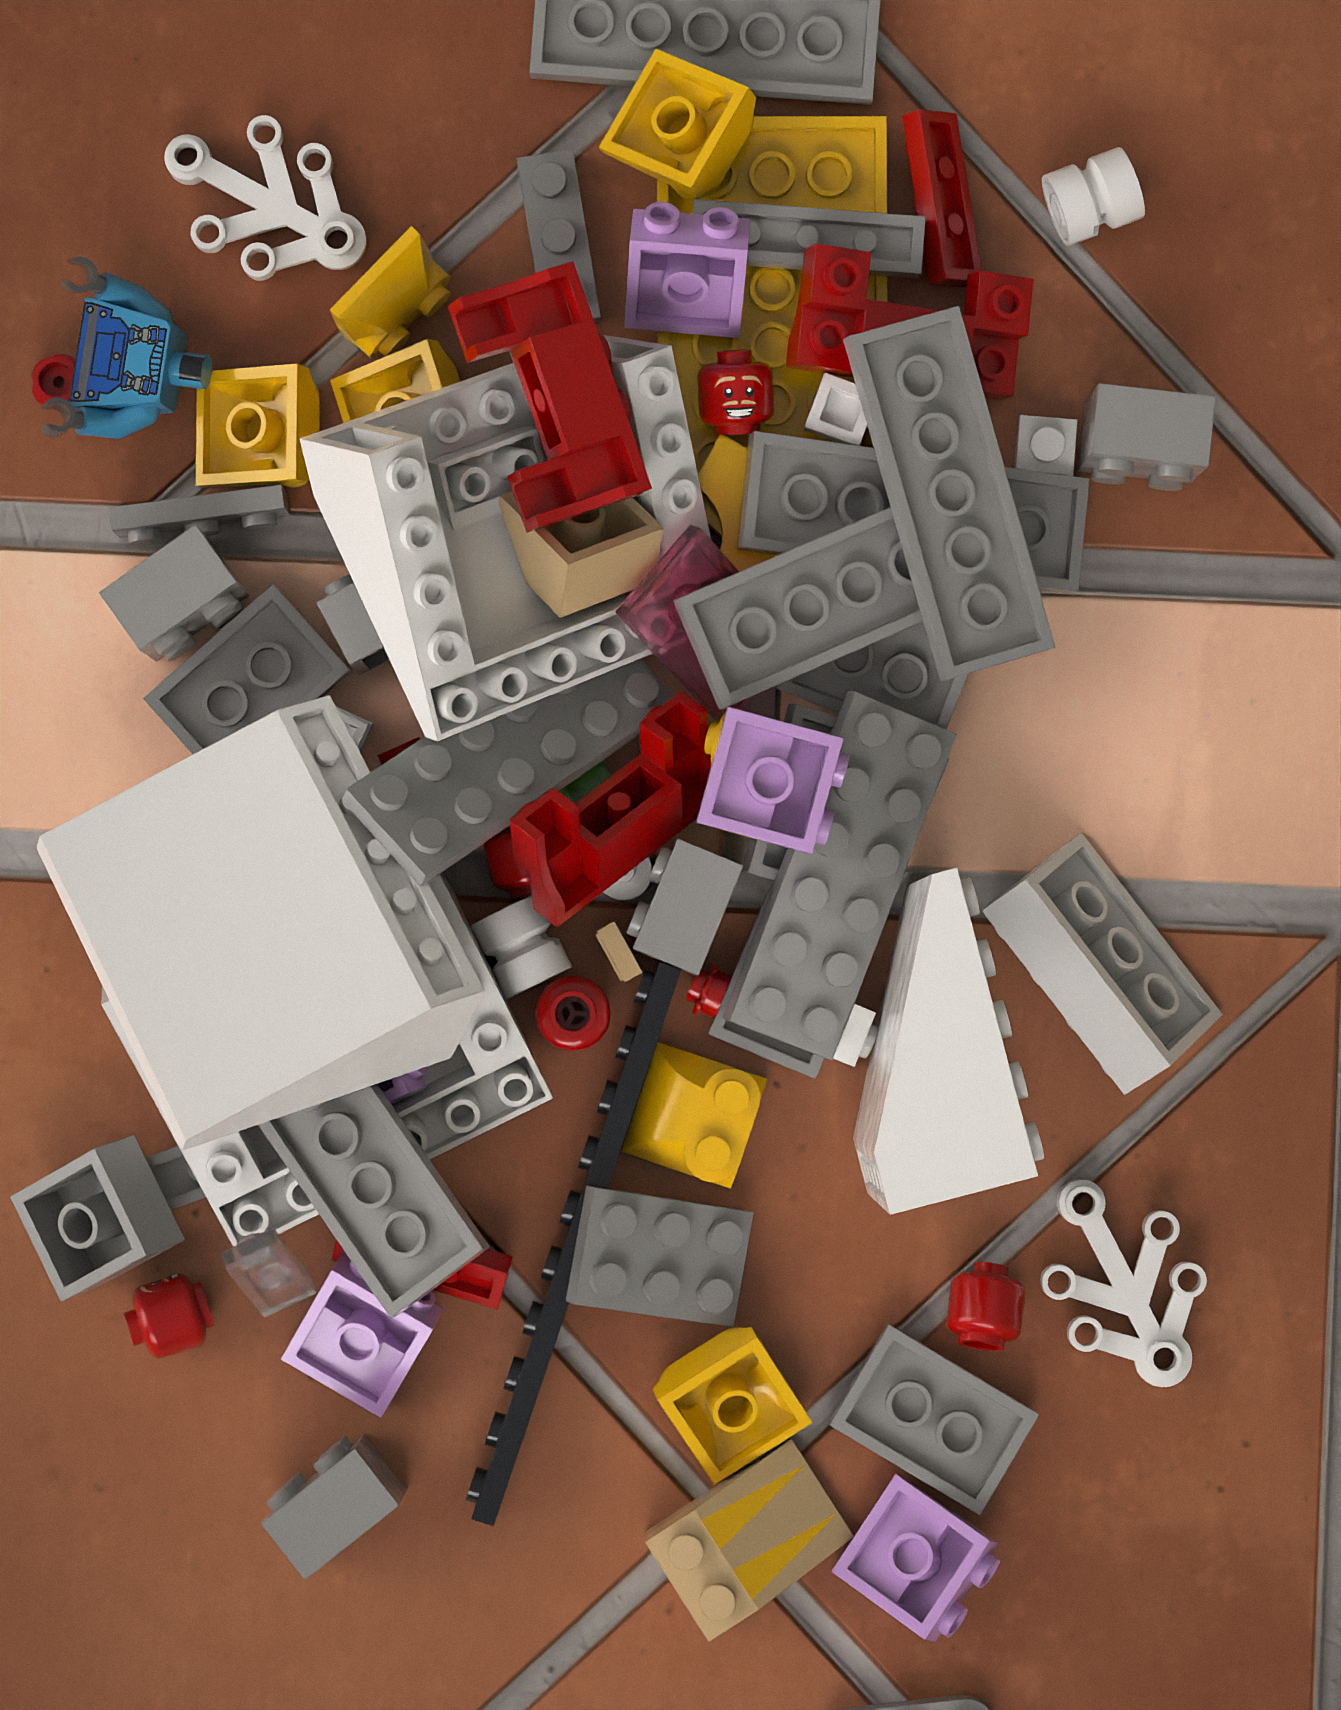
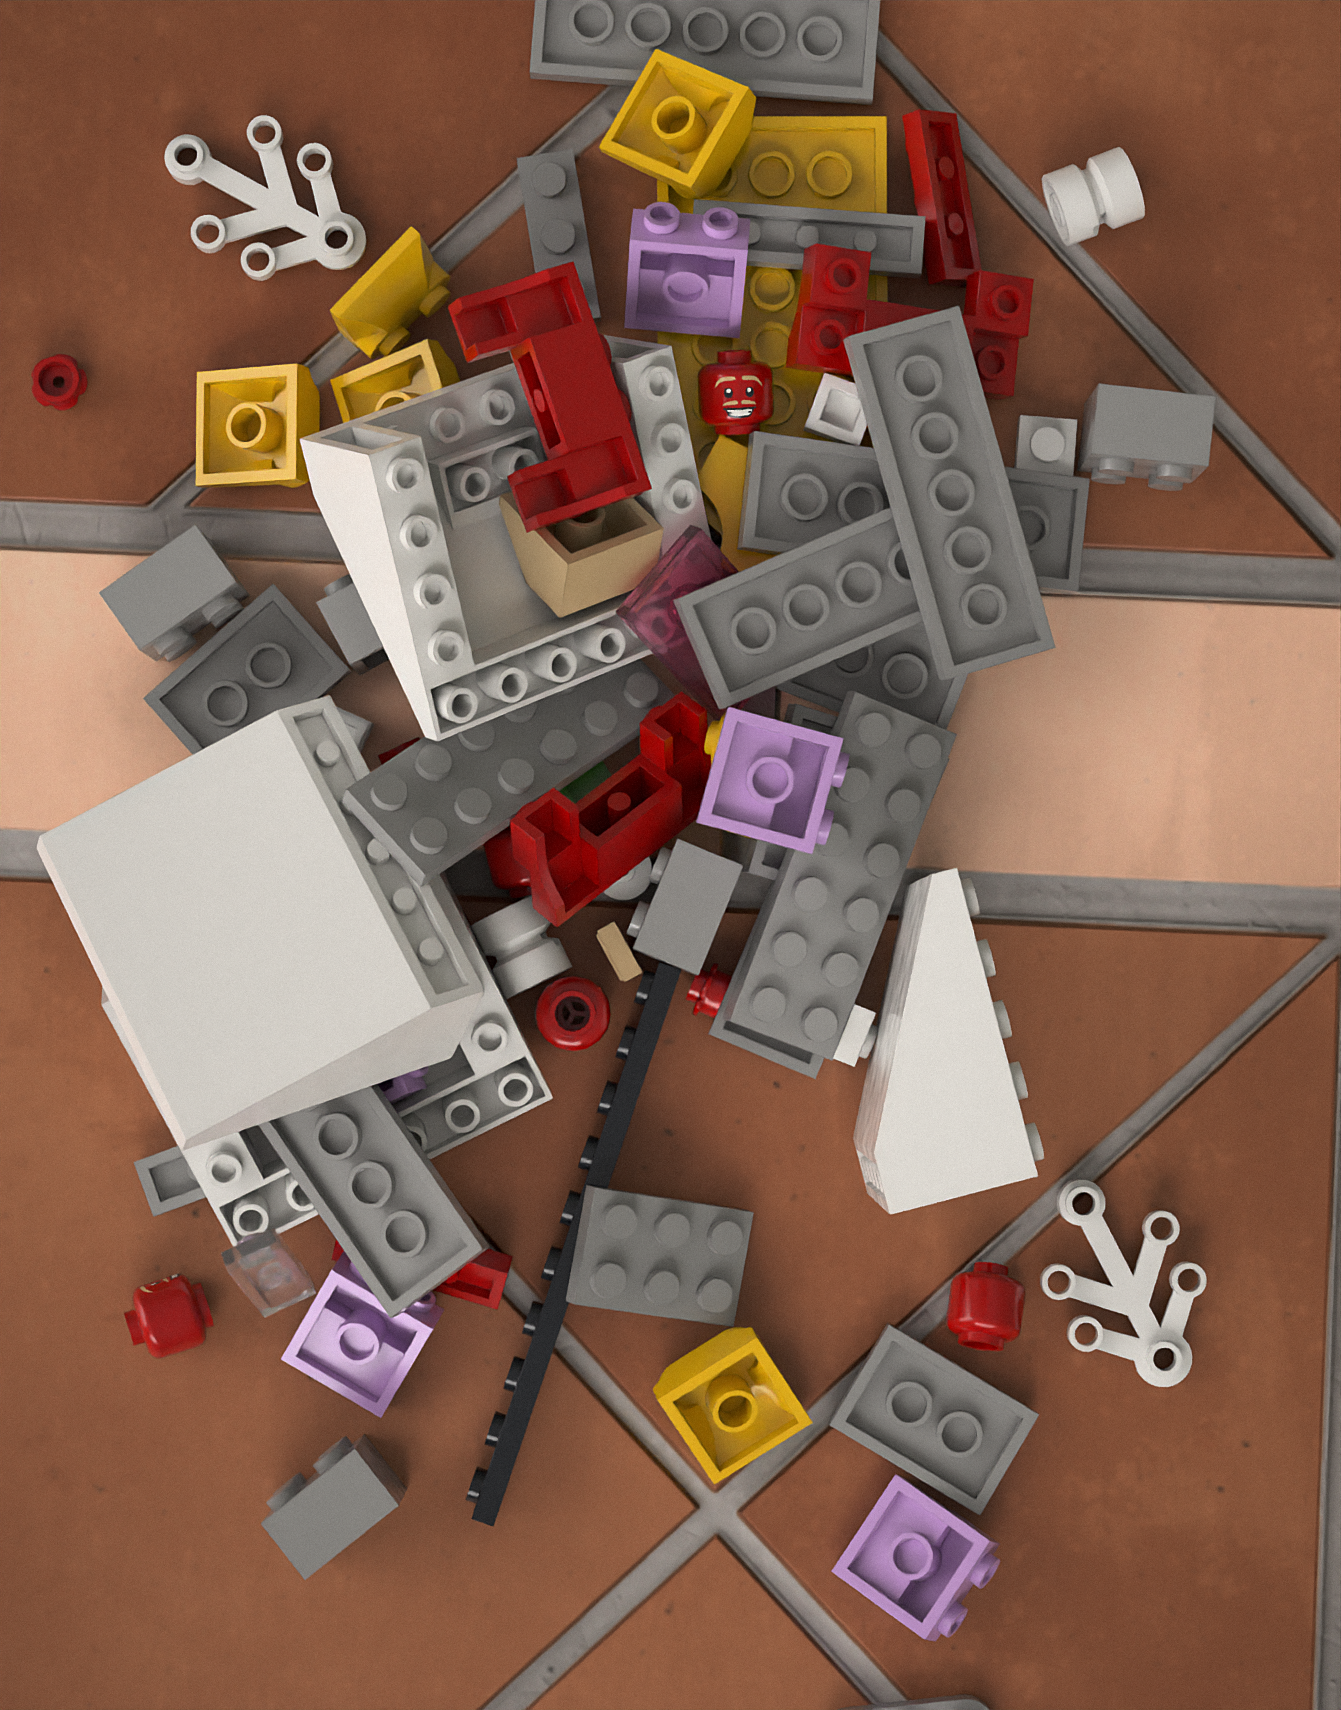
light grey brick [10,1135,185,1302] -> none
torso [40,257,212,439] -> none
light grey plate [108,485,290,545] -> none
yellow slope [621,1042,767,1189] -> none
tan slope [645,1437,854,1642] -> none
white slope [982,832,1223,1095] -> none

